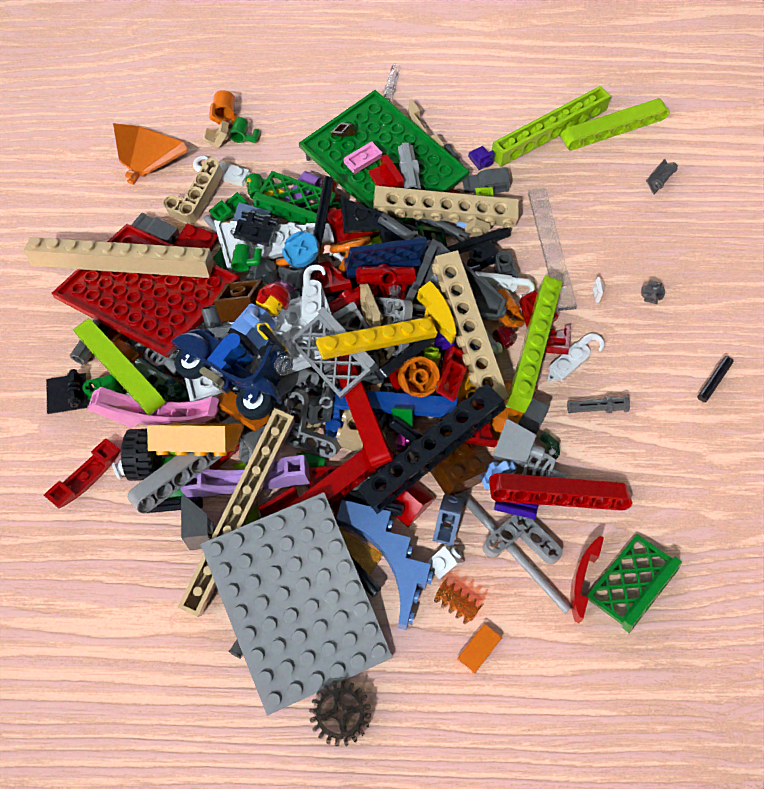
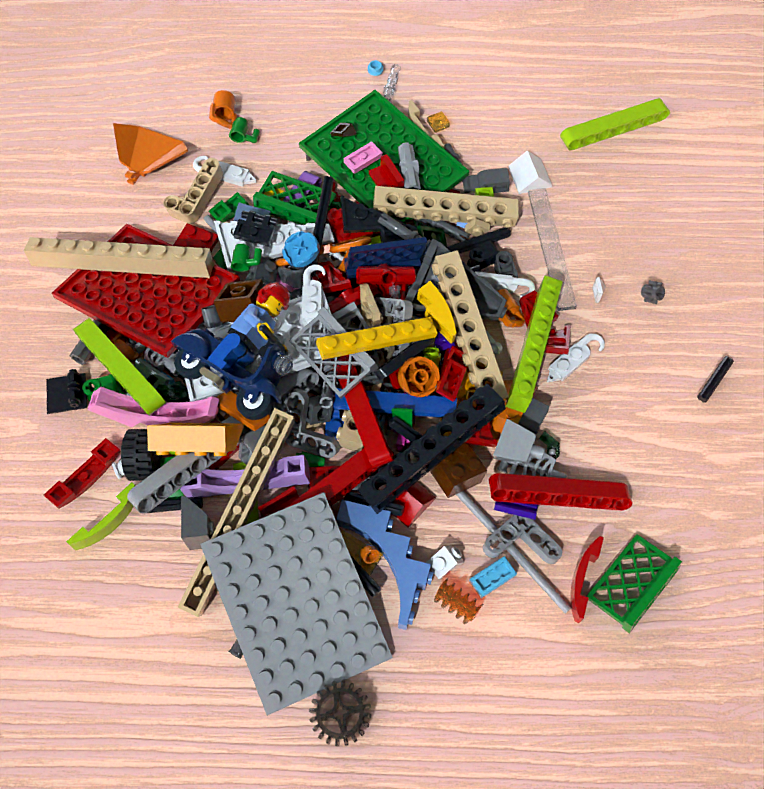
dark grey piece [131,213,180,245] -> none
tan bracket [203,120,230,148] -> none
green piece [245,173,275,199] -> none
sand blue torso [432,494,464,546] -> none
orange tile [457,623,502,674] -> none
dark purple bracket [468,146,495,170] -> none
light blue plate [482,461,516,490] -> none
lime brick [492,86,611,167] -> none
dark red gear [492,326,516,350] -> none
dark grey pin [567,395,630,413] -> none
dark grey hinge [646,159,678,195] -> none
none -> lime slope [66,482,135,550]
none -> orange hinge [360,545,379,564]
none -> medium azure plate [367,60,383,76]
none -> clear yellow plate [427,111,450,133]
none -> medium azure plate [469,556,517,599]
none -> white slope [508,151,552,194]

